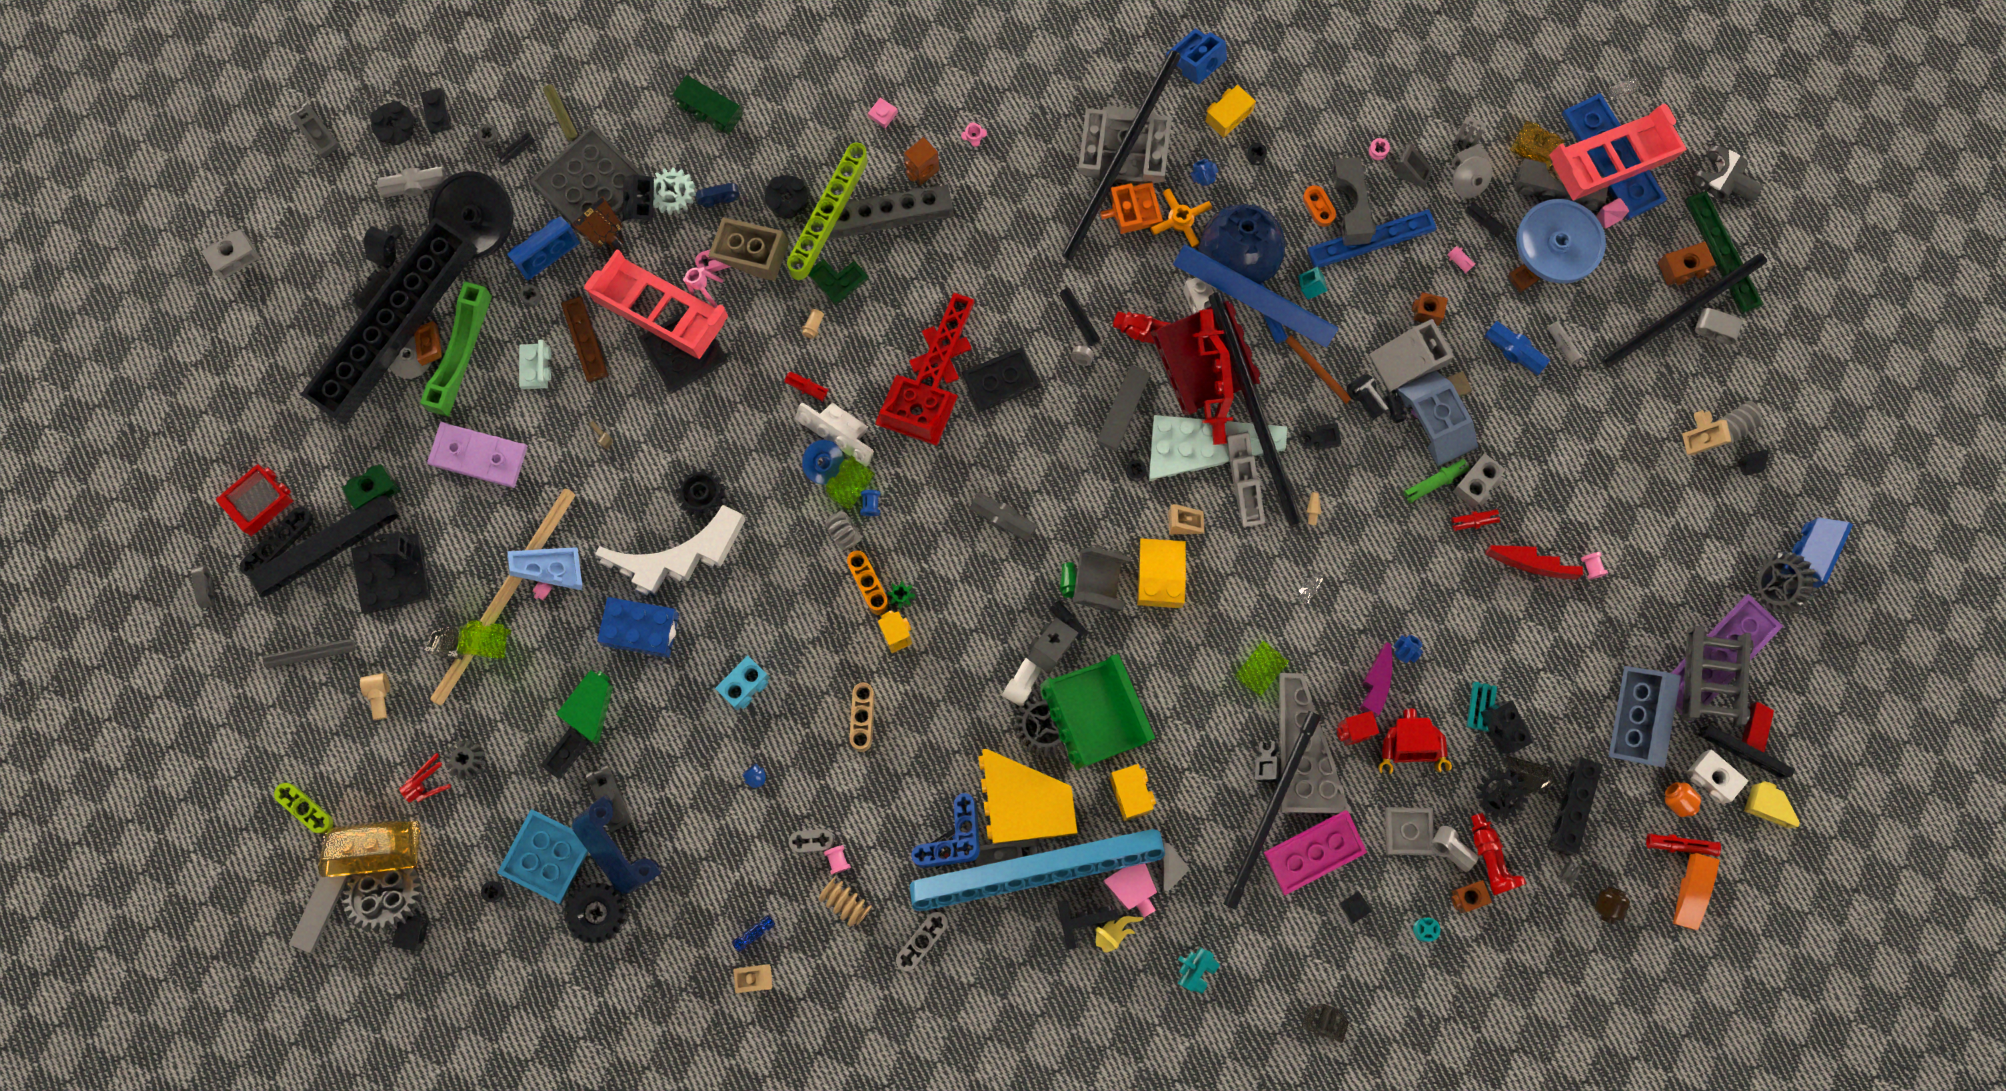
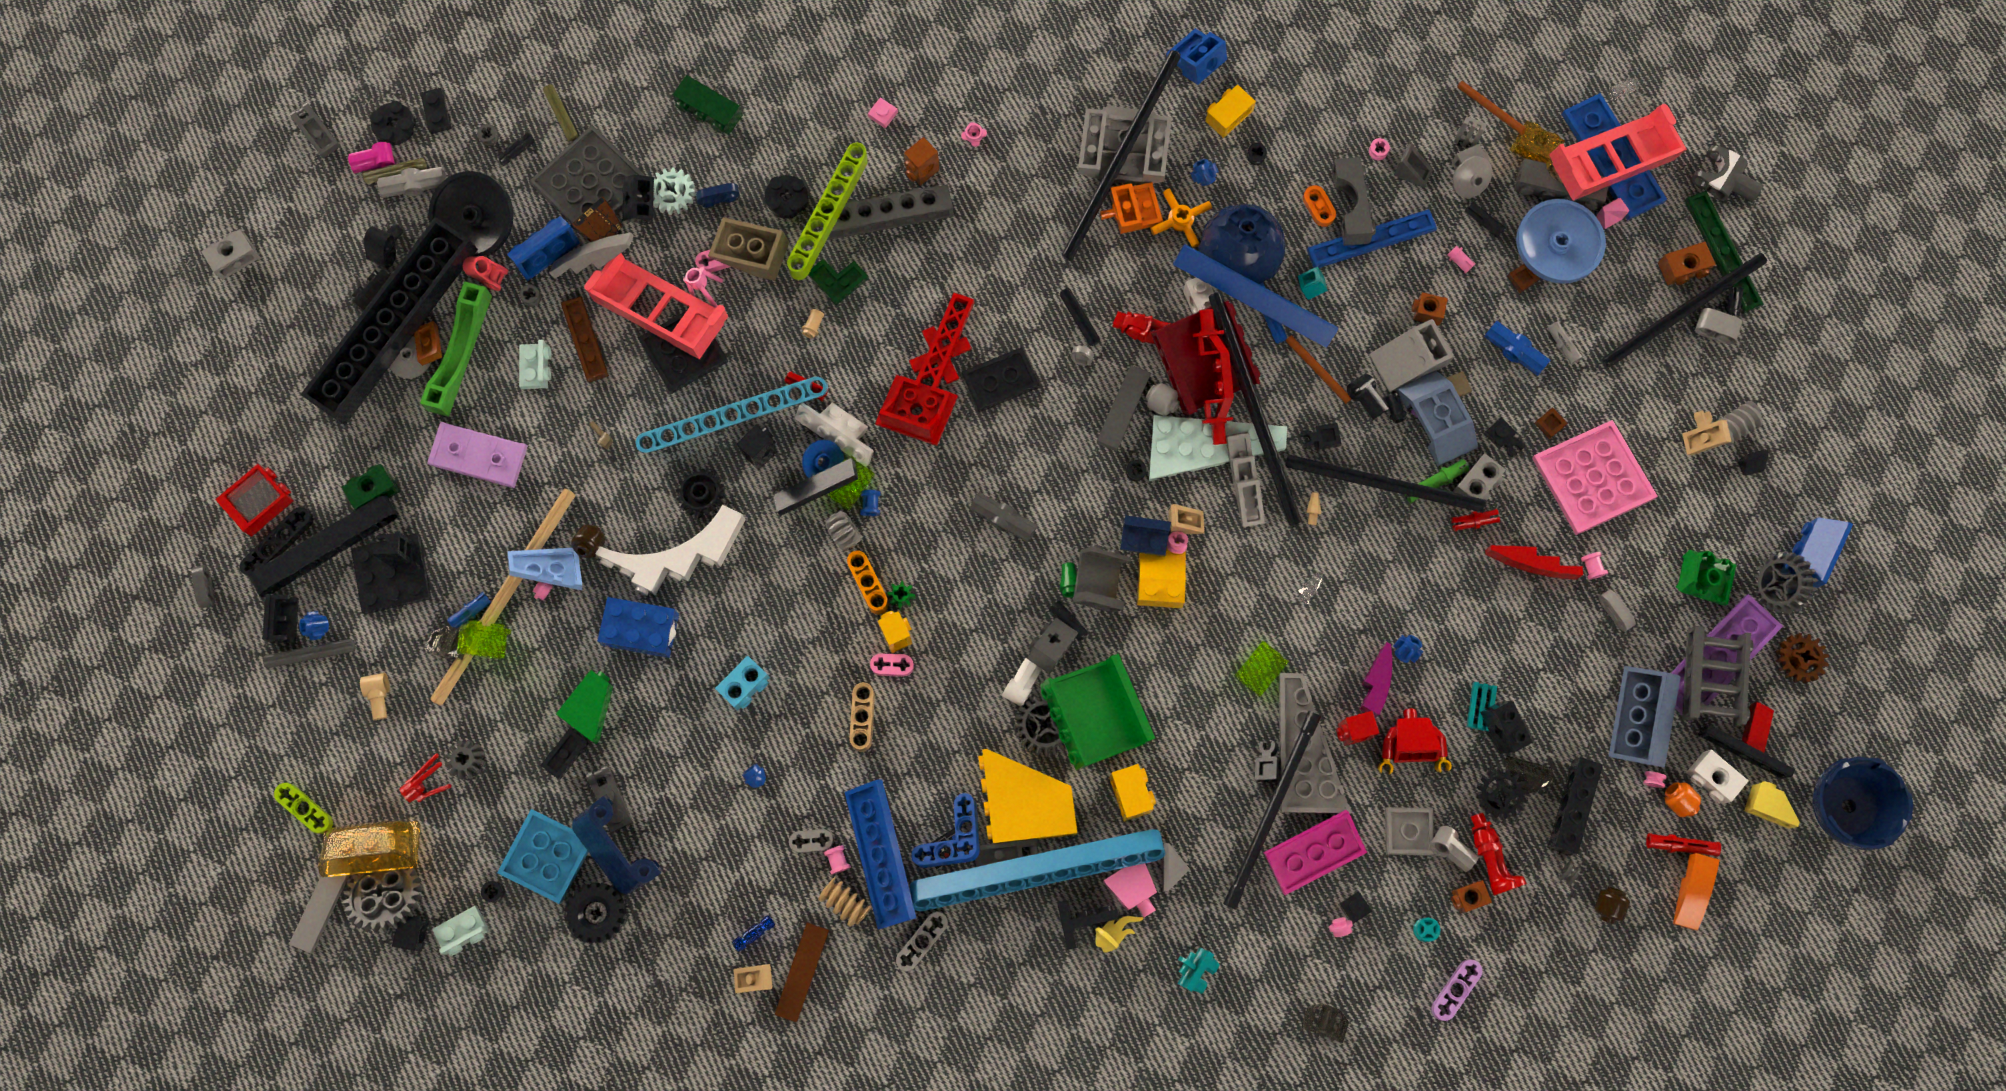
none -> black hinge [262,594,299,644]
none -> blue gear [299,611,329,640]
none -> dark pink piece [348,142,395,174]
none -> olive axle [362,158,428,184]
none -> light aqua bracket [432,906,489,956]
none -> blue axle [447,592,491,629]
none -> coral piece [463,256,509,291]
none -> light grey slope [549,233,634,279]
none -> dark brown head [571,525,605,558]
none -> medium azure beam [635,377,828,453]
none -> black brick [737,425,777,470]
none -> tile [774,458,858,516]
none -> reddish brown tile [774,922,830,1022]
none -> blue plate [845,779,916,930]
none -> bright pink beam [870,654,914,677]
none -> dark blue bracket [1120,515,1171,557]
none -> light grey head [1145,383,1180,416]
none -> bright pink bush [1167,531,1188,554]
none -> black axle [1285,455,1487,513]
none -> bright pink plate [1329,917,1353,937]
none -> lavender beam [1431,960,1482,1021]
none -> dark orange bar [1457,81,1527,135]
none -> black plate [1484,417,1525,458]
none -> bright pink plate [1532,420,1658,535]
none -> reddish brown plate [1534,407,1568,440]
none -> light grey beam [1599,590,1636,632]
none -> bright pink bush [1643,771,1667,788]
none -> green slope [1675,550,1736,606]
none -> black pin [1725,287,1744,316]
none -> reddish brown gear [1775,633,1829,684]
none -> dark blue piece [1812,756,1913,850]

